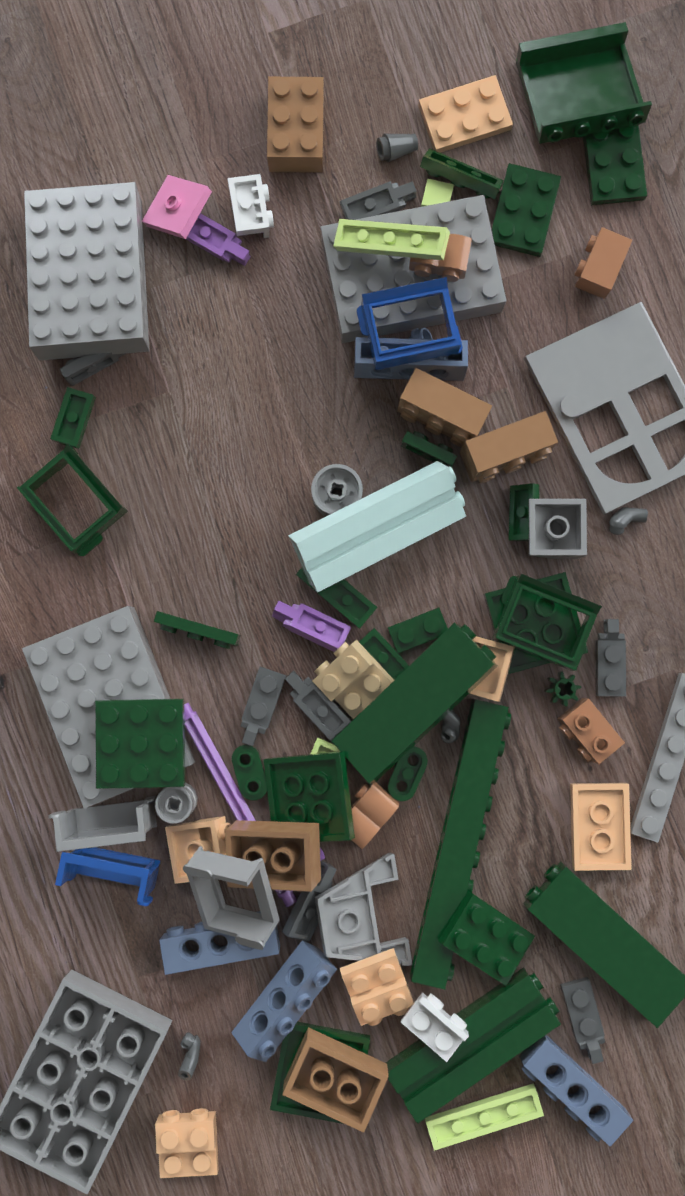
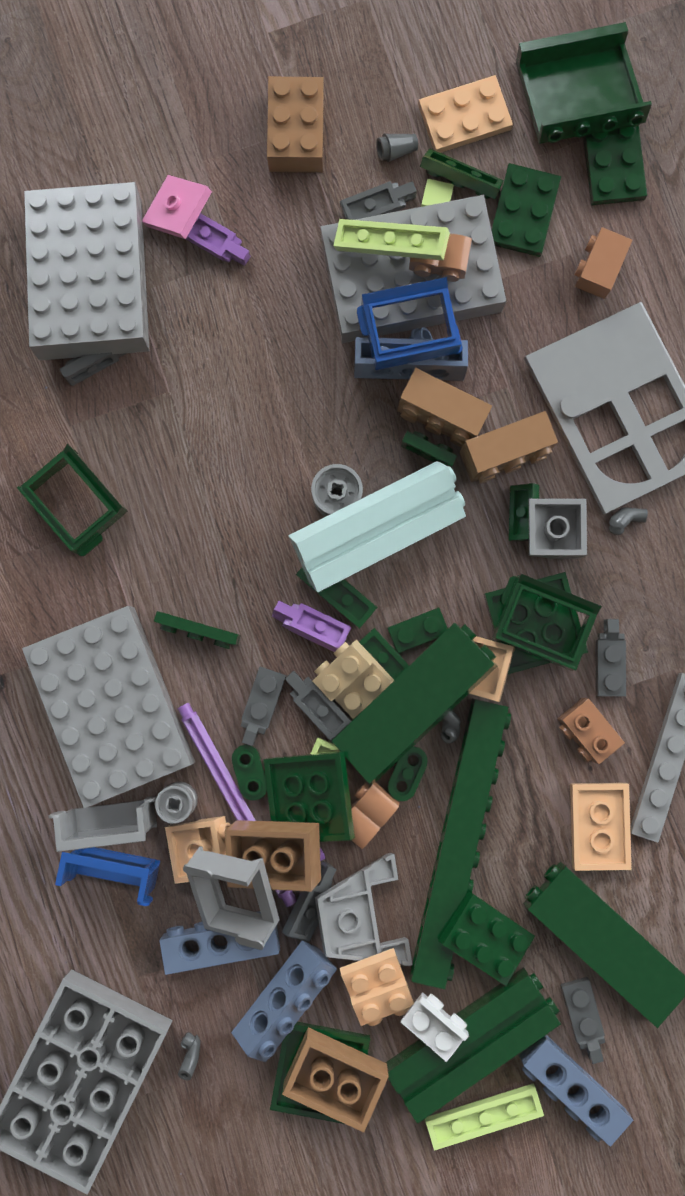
dark green plate [50,387,96,449] -> none
dark green plate [95,698,185,789] -> none
light nougat plate [155,1108,219,1178] -> none
white bracket [228,174,274,238] -> none
dark green gear [544,671,582,707] -> none

